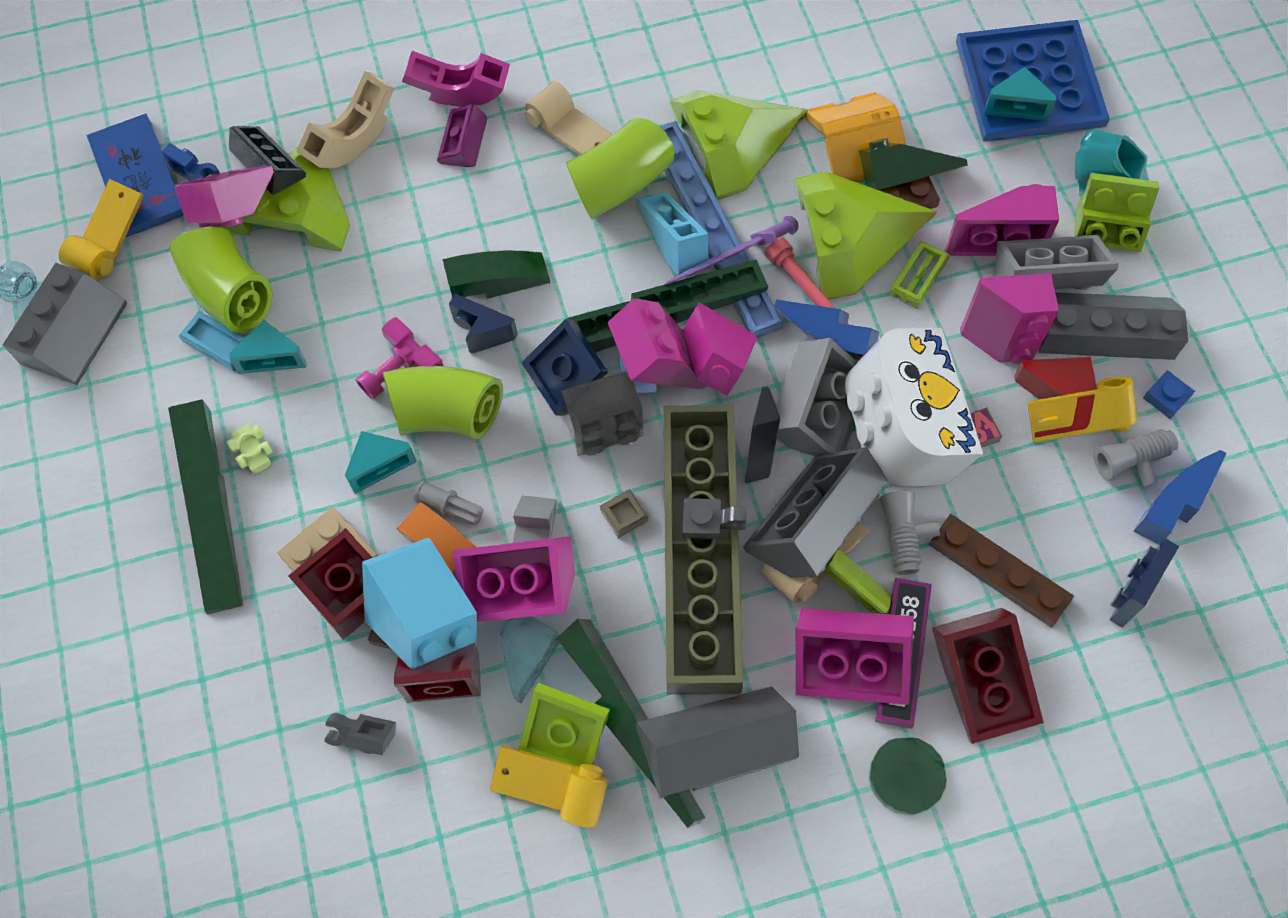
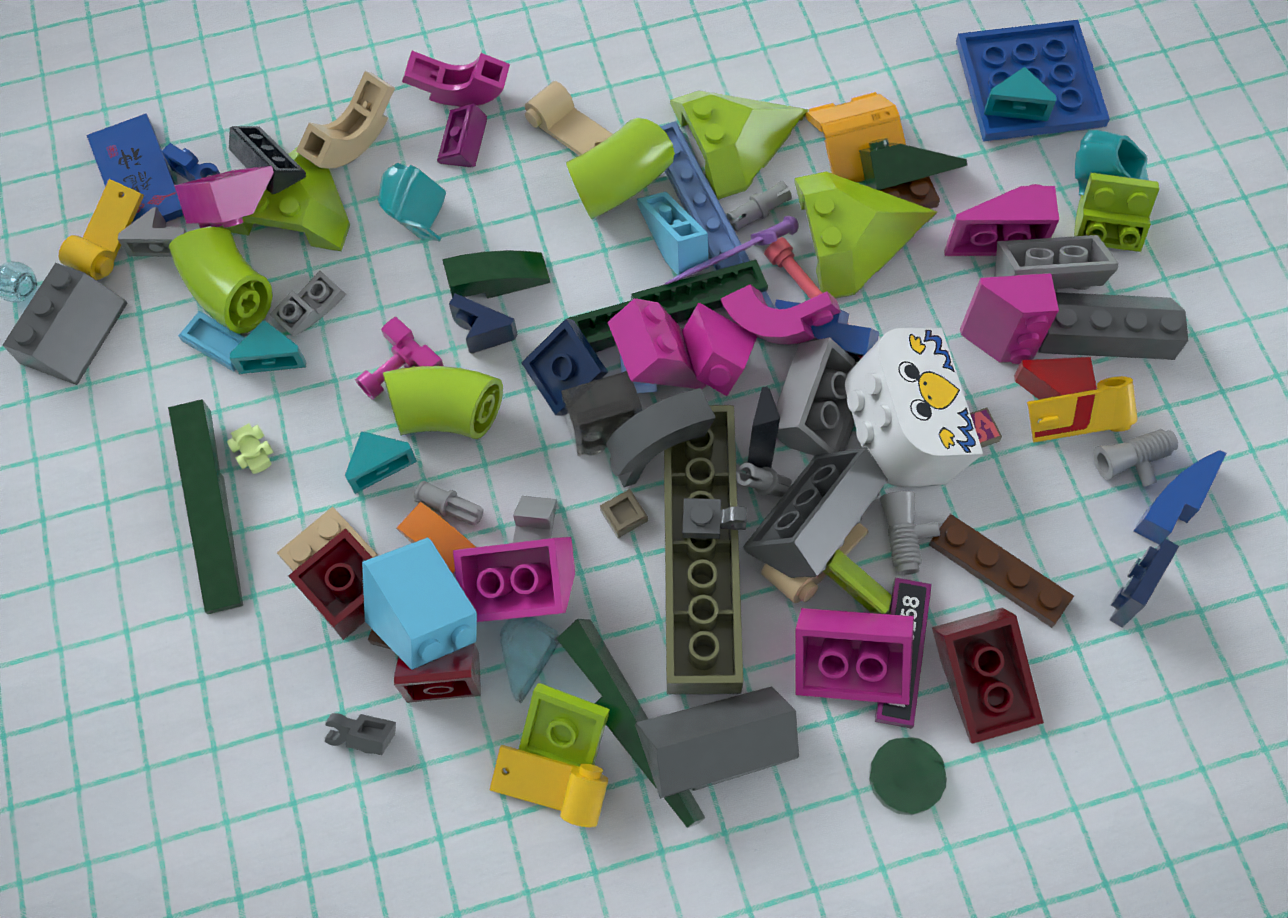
lime tile [889,240,950,309] -> none
blue plate [1143,370,1195,419] -> none
none -> light grey slope [118,207,187,257]
none -> light grey slope [270,271,346,336]
none -> teal piece [377,163,446,242]
none -> dark grey arch [606,388,716,487]
none -> dark pink arch [721,284,841,345]
none -> light grey pin [727,181,792,231]
none -> light grey axle [736,463,792,497]

